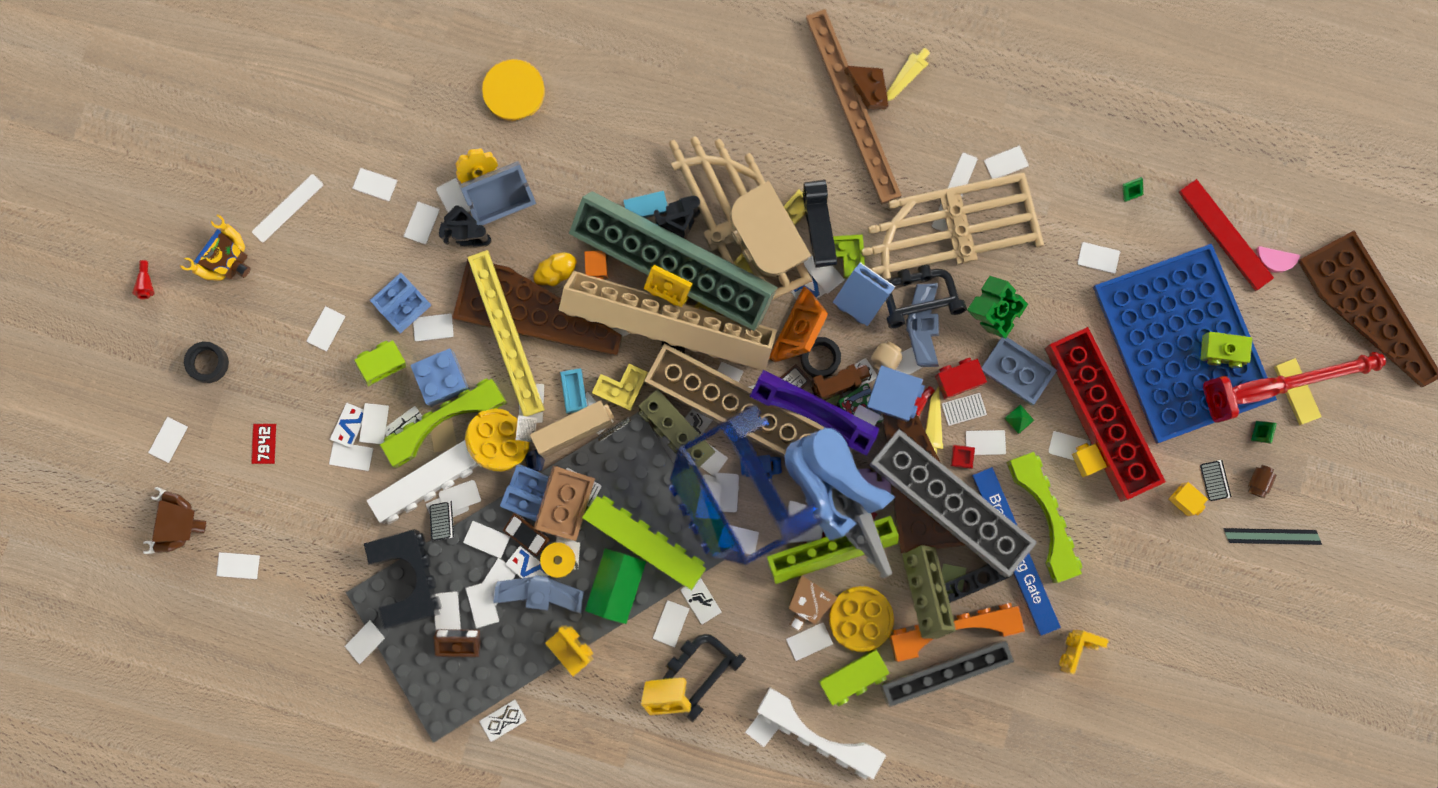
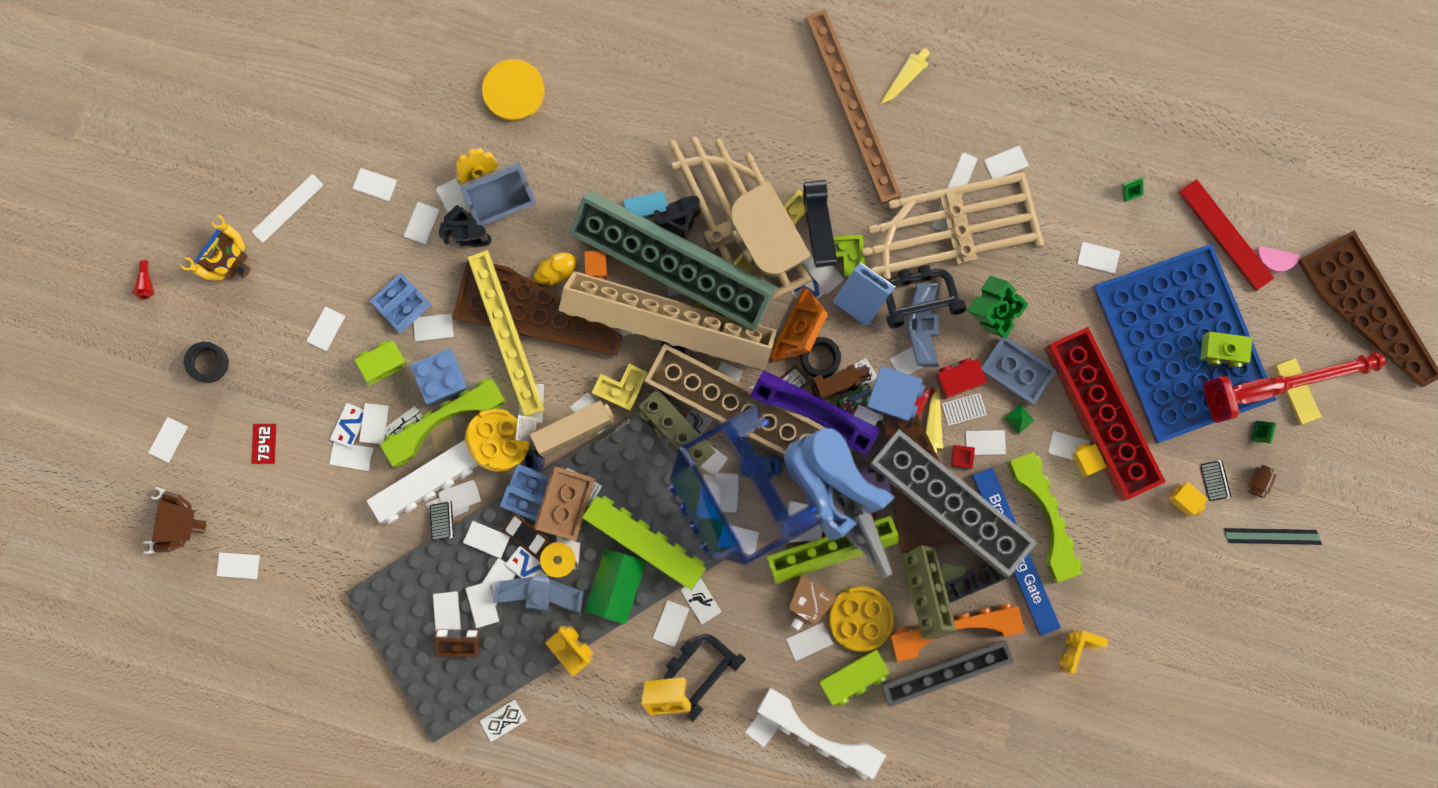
white sticker [345,620,385,664] -> none
black arch [364,529,441,629] -> none
medium azure tile [560,368,588,414] -> none
yellow bracket [644,265,693,307] -> none
reddish brown wing [844,66,889,110] -> none
tan head [871,341,903,371] -> none

